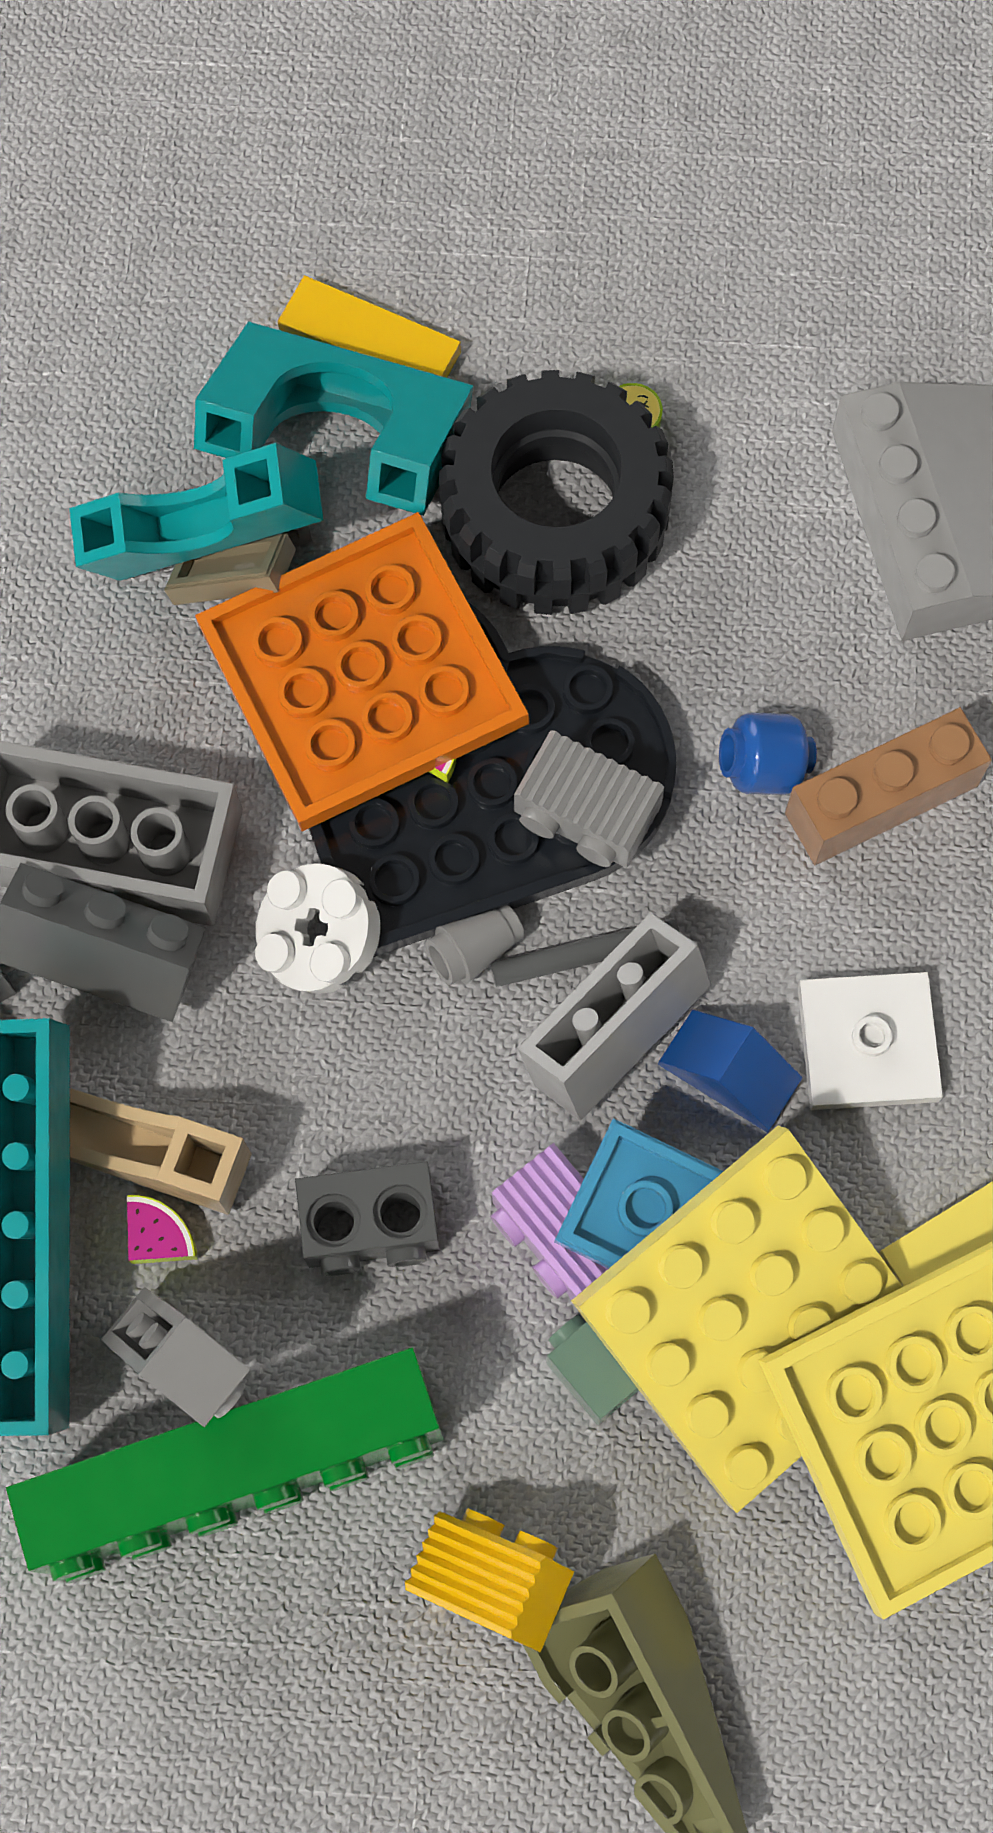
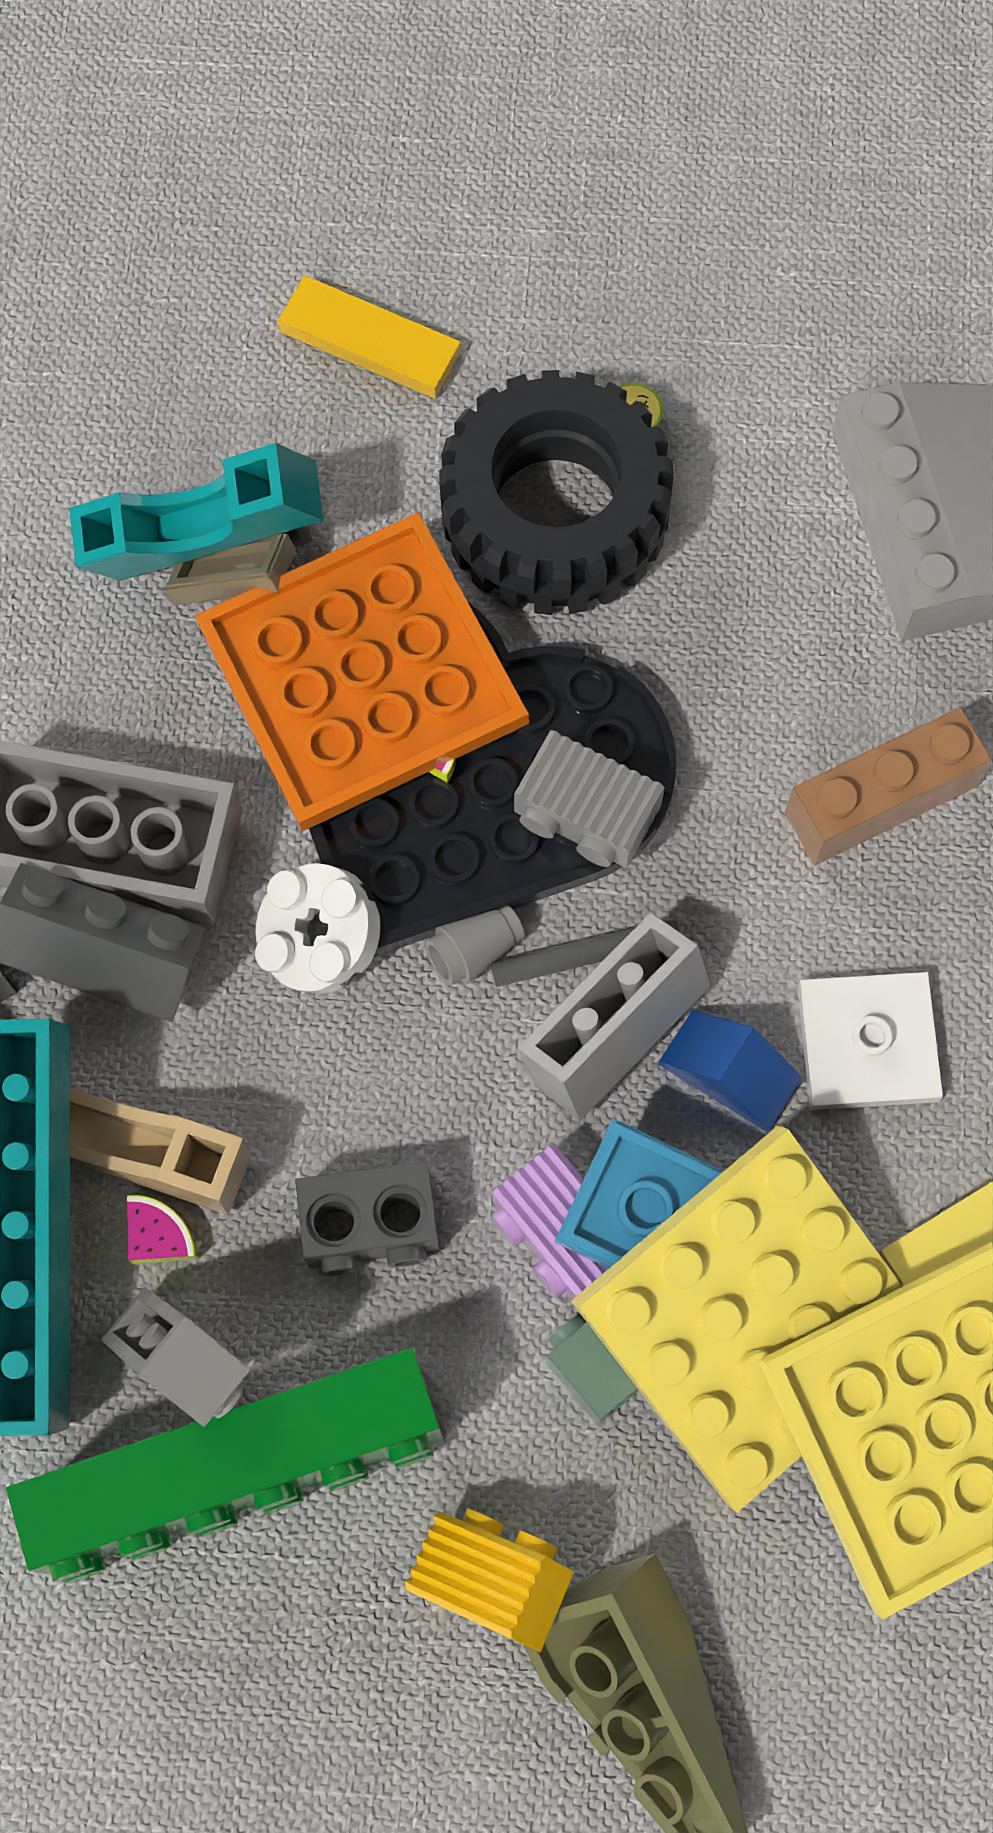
teal arch [194,321,474,516] -> none
blue head [719,713,817,795] -> none

